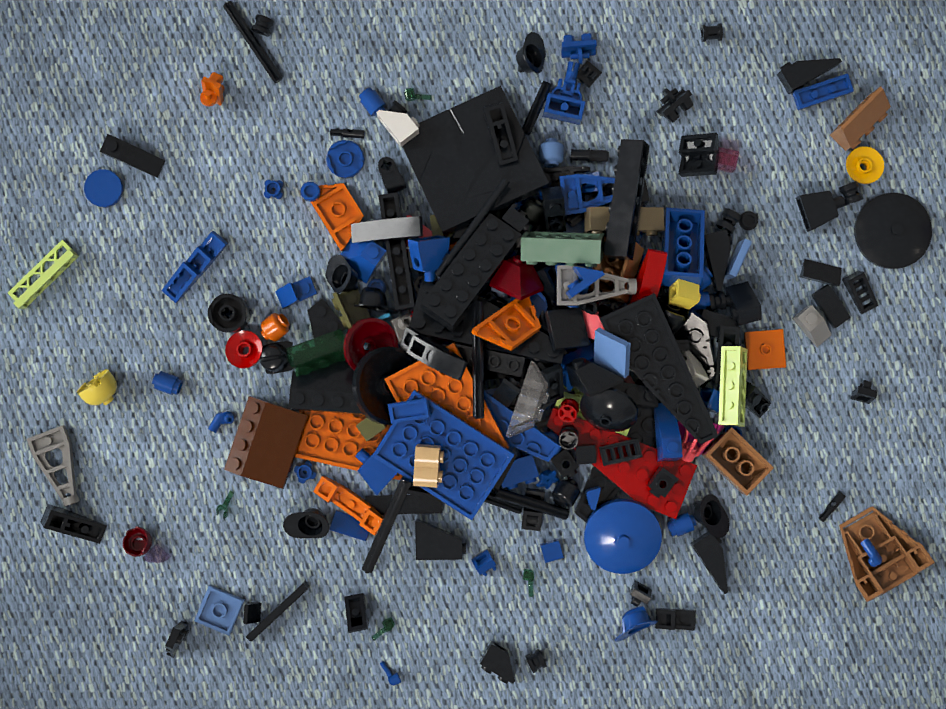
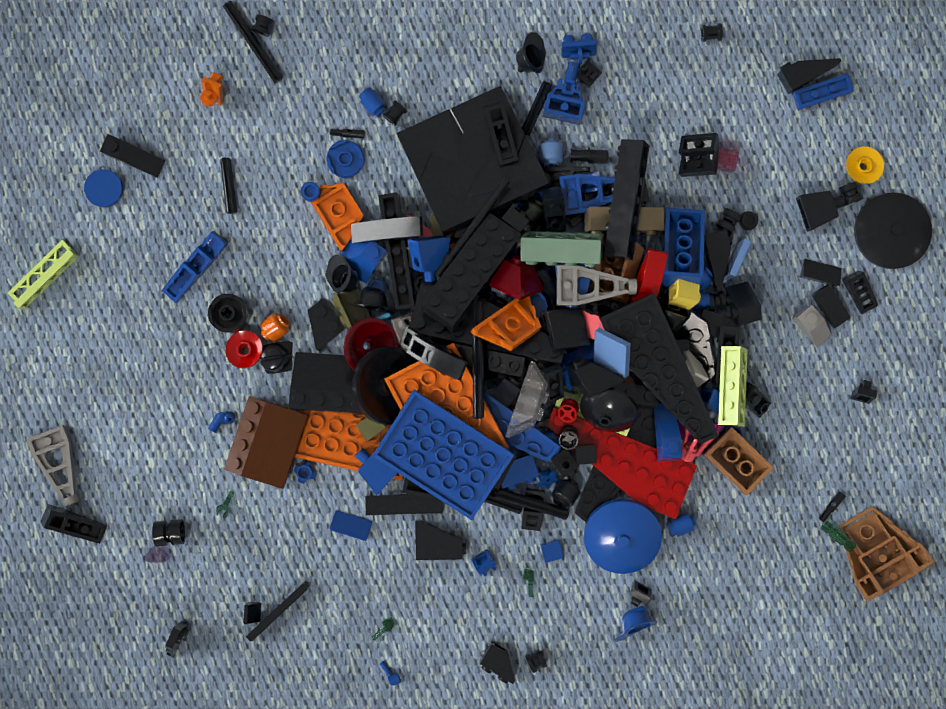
light yellow cylinder [77,369,117,406] -> none
dark red hair [123,526,152,557] -> none
blue brick [152,371,183,395] -> none
medium blue tile [194,585,245,636] -> none
blue plate [264,180,283,199] -> none
blue slope [275,276,318,309] -> none
black piece [283,508,329,539] -> none
clear green brick [287,329,346,377] -> none
orange slope [313,476,384,536] -> none
black slope [344,593,369,633] -> none
black axle [362,478,411,574] -> none
white slope [376,110,419,147] -> none
black piece [378,157,406,194] -> none
blue tile [388,397,431,424] -> none
clear green hand [404,88,431,101] -> none
tan brick [413,444,444,488] -> none
blue slope [566,266,605,299] -> none
blue slope [585,486,601,510] -> none
black slope [599,438,643,466] -> none
black brick [647,466,679,498] -> none
black slope [655,608,696,631] -> none
black hips [656,88,693,122] -> none
black slope [690,531,728,594] -> none
black piece [693,494,730,538] -> none
orange plate [744,329,786,370] -> none
medium nougat slope [830,86,891,151] -> none
blue arm [860,538,882,567] -> none
none -> black wheel [152,519,185,546]
none -> black axle [220,157,237,214]
none -> clear green axle [821,521,856,552]

